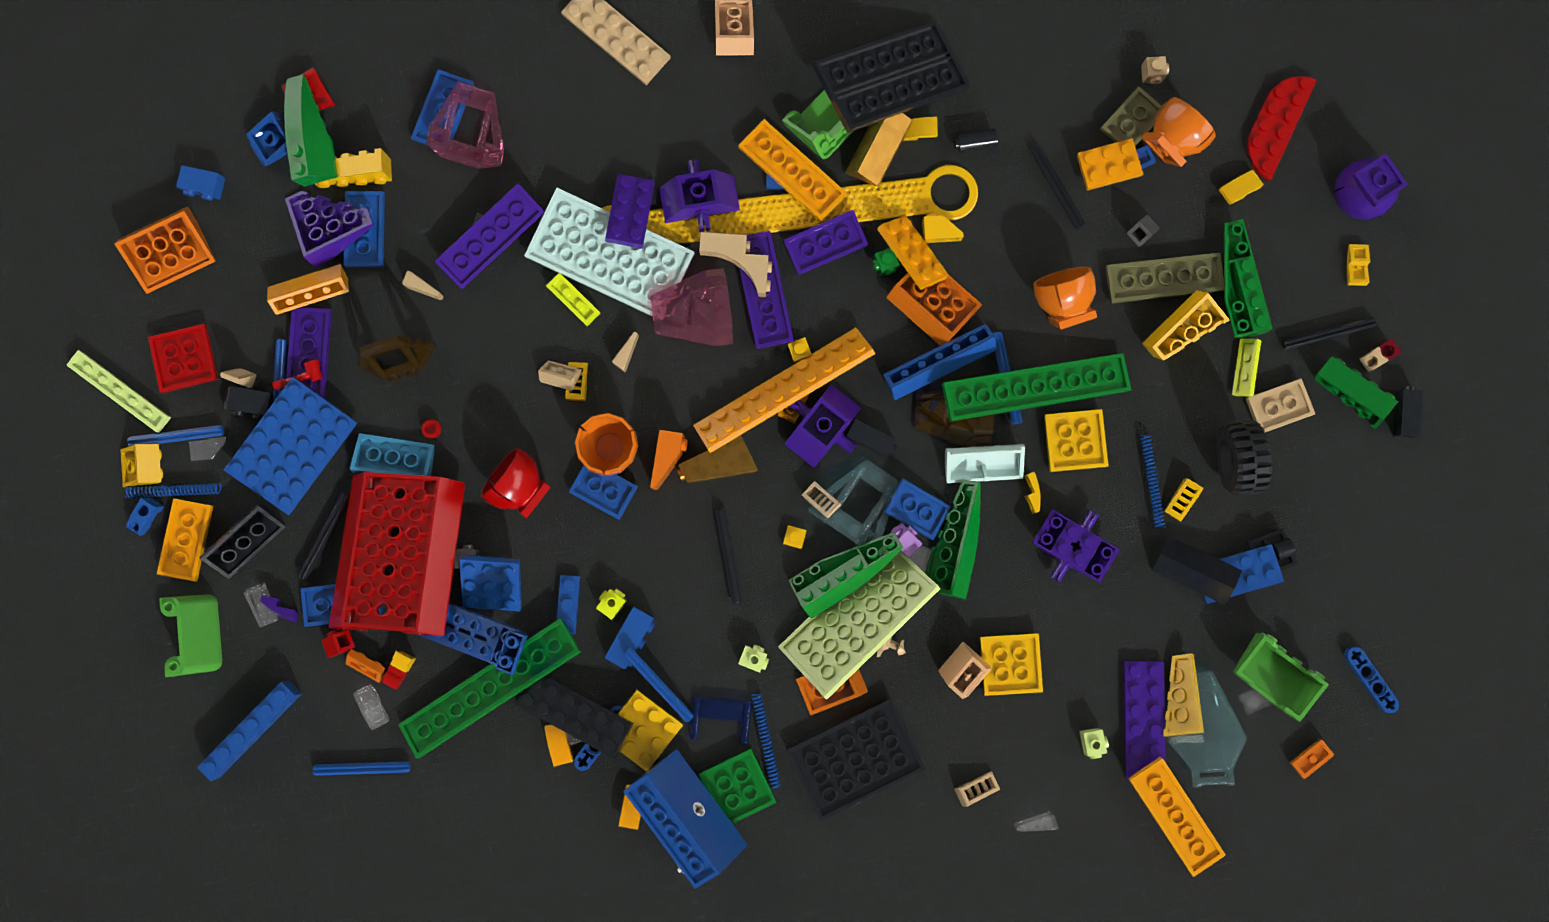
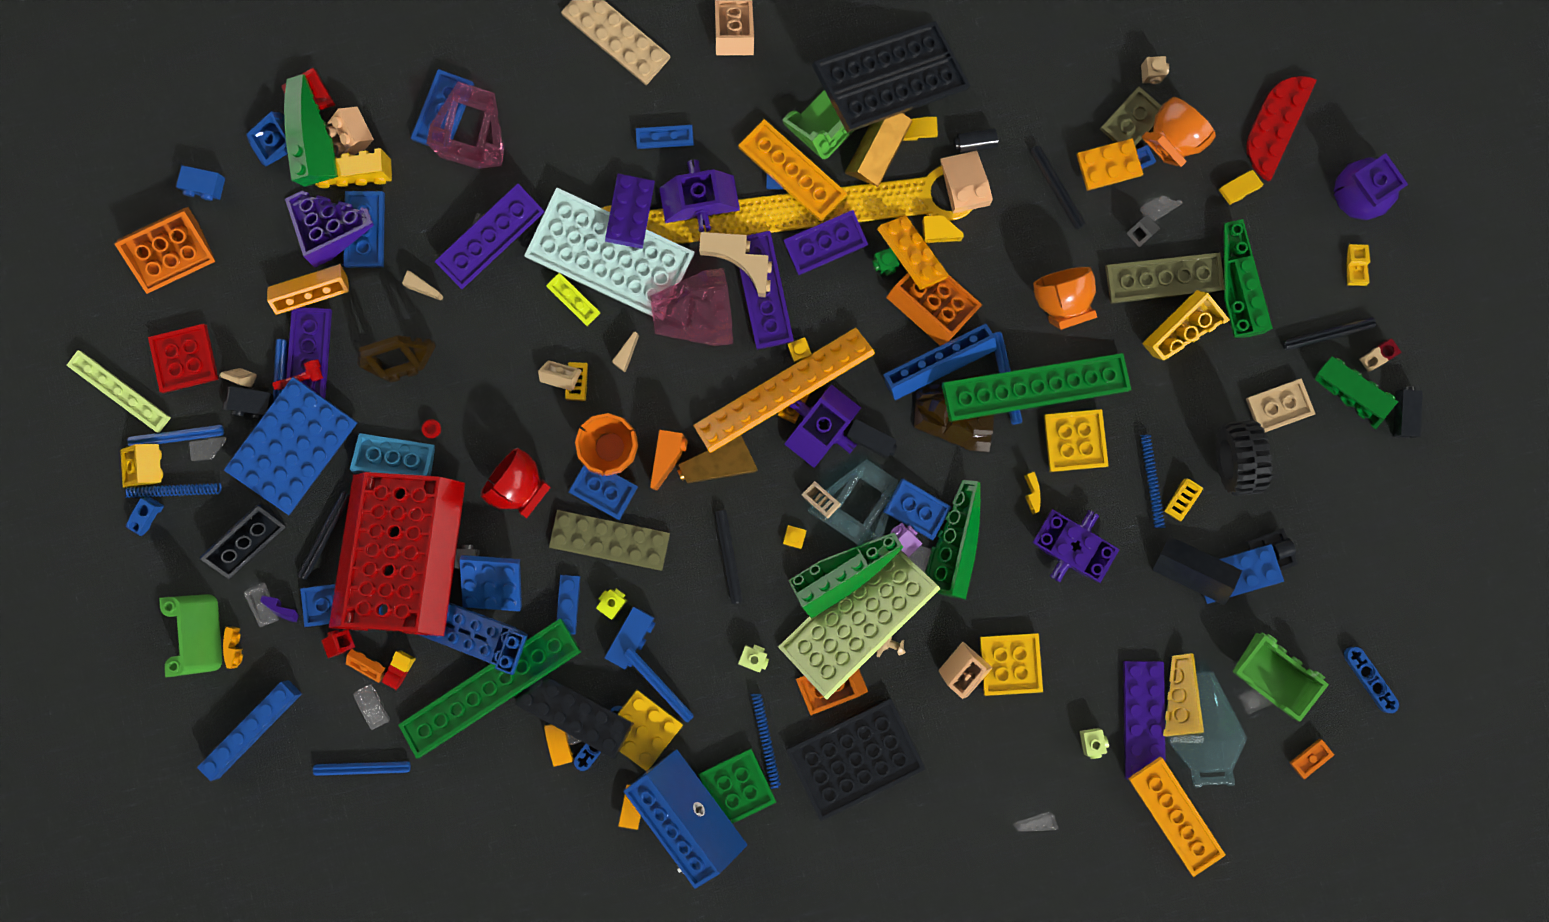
light orange plate [157,498,214,581] -> none
clear blue plate [690,697,752,745] -> none
light aqua container [945,444,1025,483] -> none
tan slope [955,771,1000,807] -> none
neon yellow plate [1232,339,1261,397] -> none
none -> light orange slope [223,626,243,669]
none -> light nougat slope [326,107,374,158]
none -> olive plate [549,510,670,571]
none -> blue plate [636,125,694,149]
none -> light nougat slope [940,151,993,214]
none -> clear slope [1140,196,1182,222]

